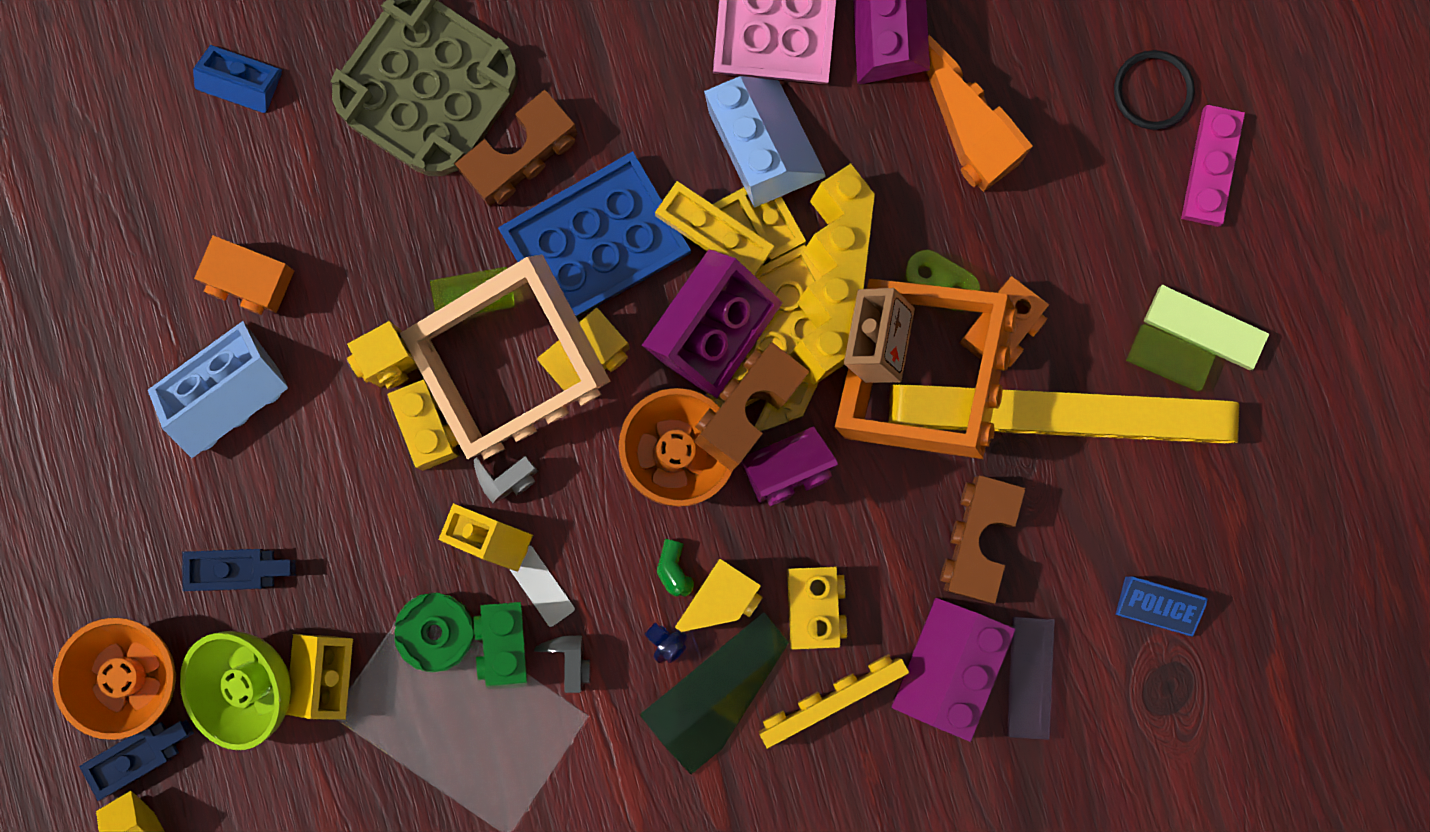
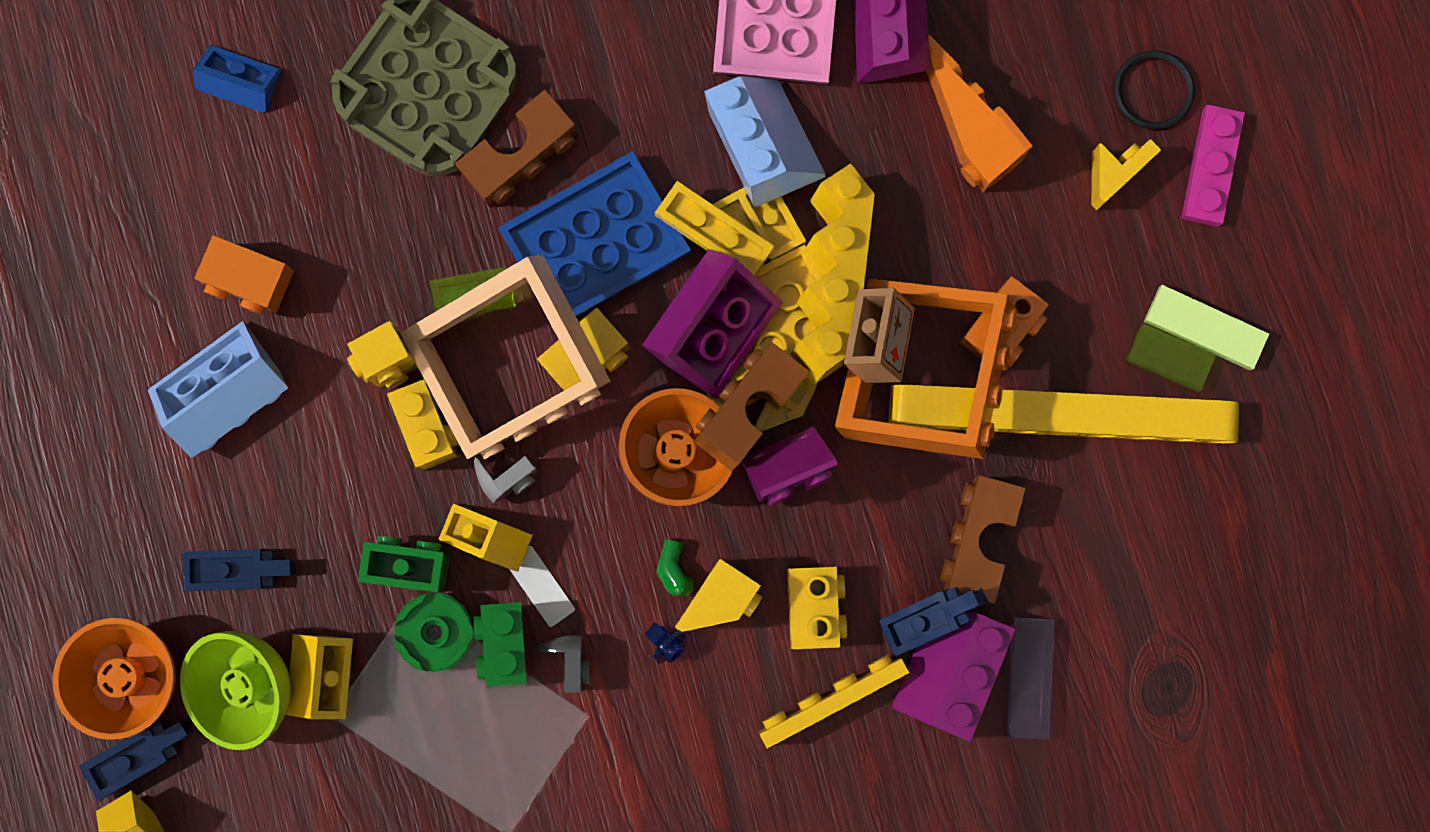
clear green wedge [640,612,789,774] -> none
clear neon green plate [906,250,980,311] -> none
slope [1115,576,1208,637] -> none
none -> green brick [358,536,451,592]
none -> dark blue hinge [879,587,988,657]
none -> yellow slope [1091,139,1161,210]

